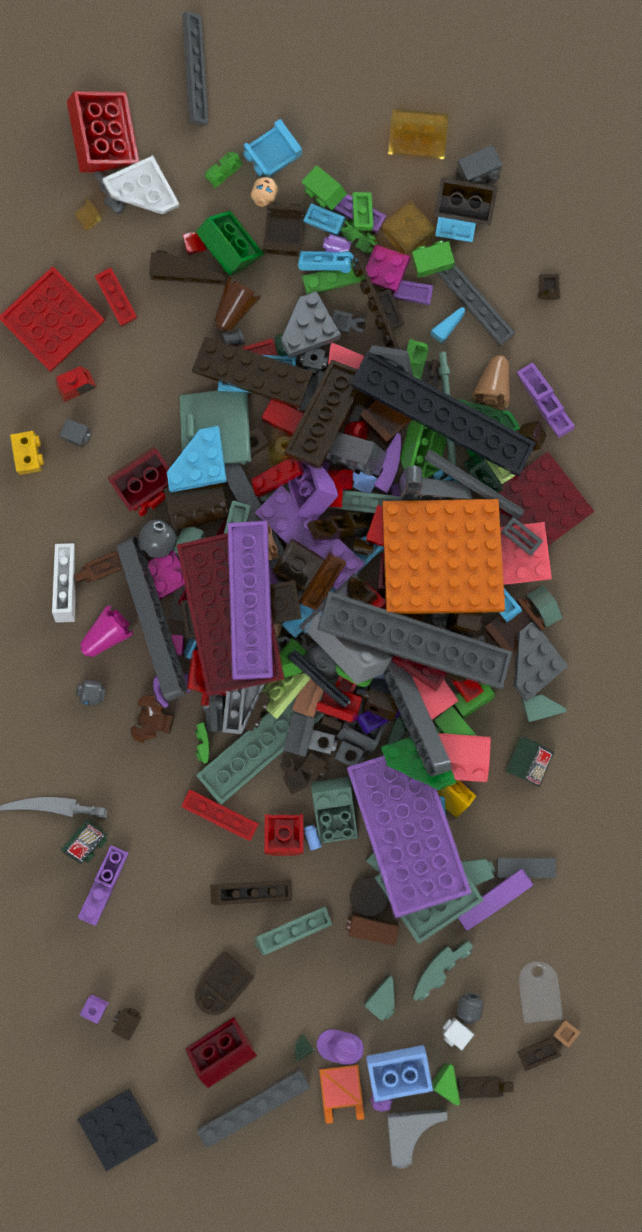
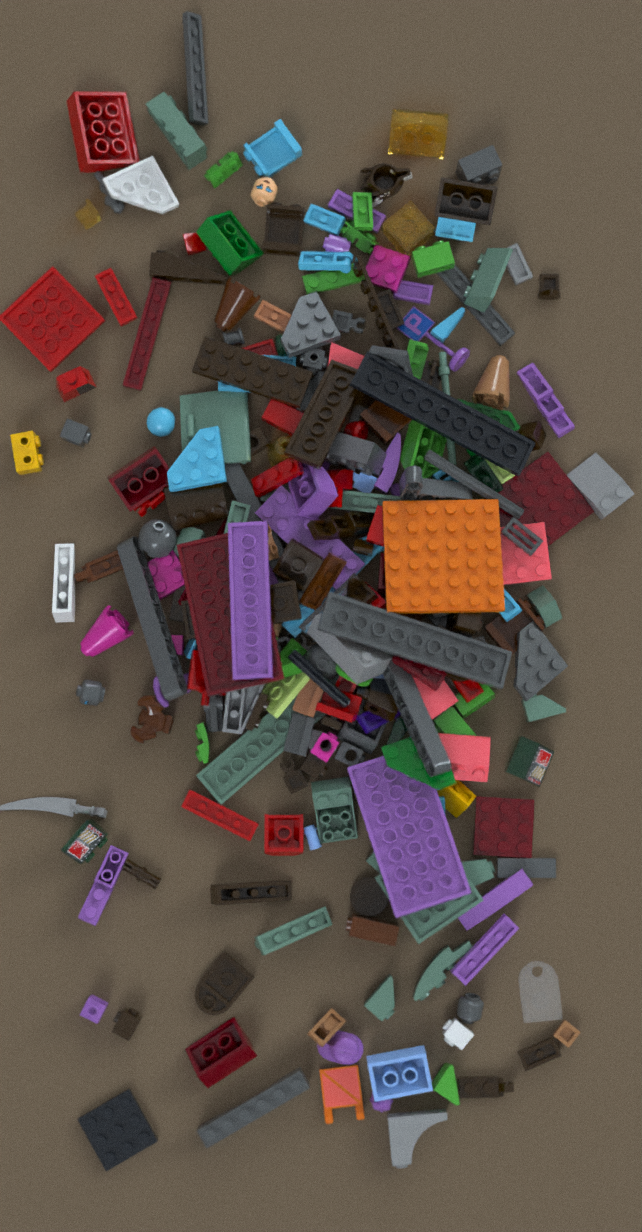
clear green tile [295,1034,314,1062] -> none
bright green brick [301,165,347,211] -> none
none -> dark brown pin [122,859,161,889]
none -> dark red plate [123,277,172,392]
none -> sand green wedge [146,92,208,170]
none -> medium azure hair [147,407,175,437]
none -> nougat plate [254,300,291,333]
none -> medium nougat slope [308,1008,346,1047]
none -> dark pink brick [310,731,339,763]
none -> dark brown piece [360,163,413,208]
none -> medium lavender piece [396,306,470,372]
none -> medium lavender fence [450,914,519,986]
none -> sand green slope [463,248,513,312]
none -> dark red plate [473,796,534,858]
none -> light grey tile [506,243,533,286]
none -> light grey slope [567,453,634,520]

